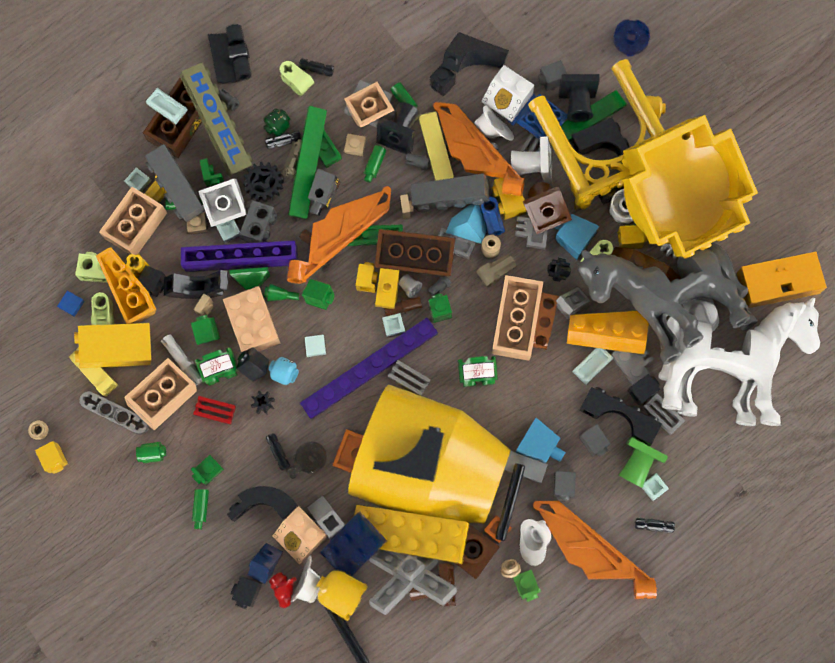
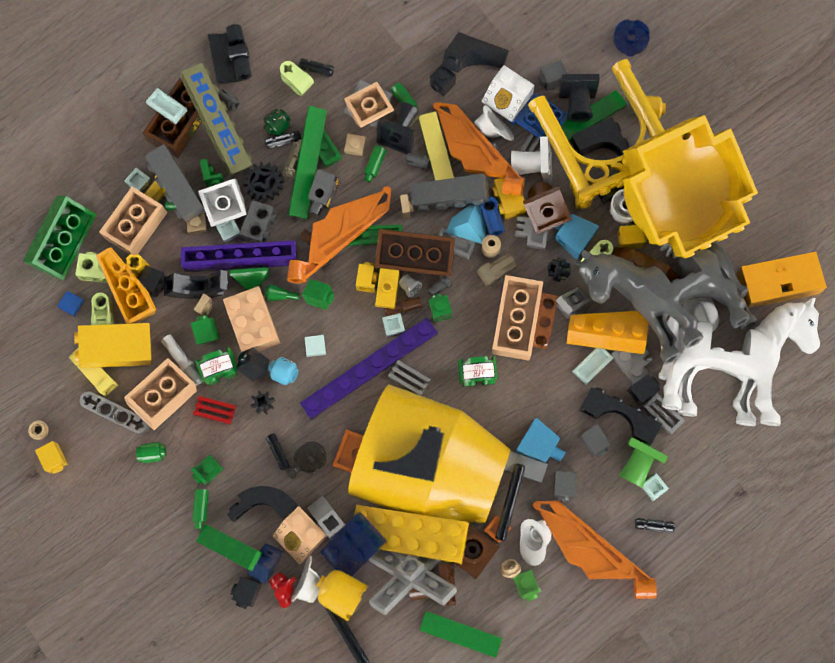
none -> green slope [23,196,97,280]
none -> green tile [196,524,261,571]
none -> green tile [419,611,503,658]

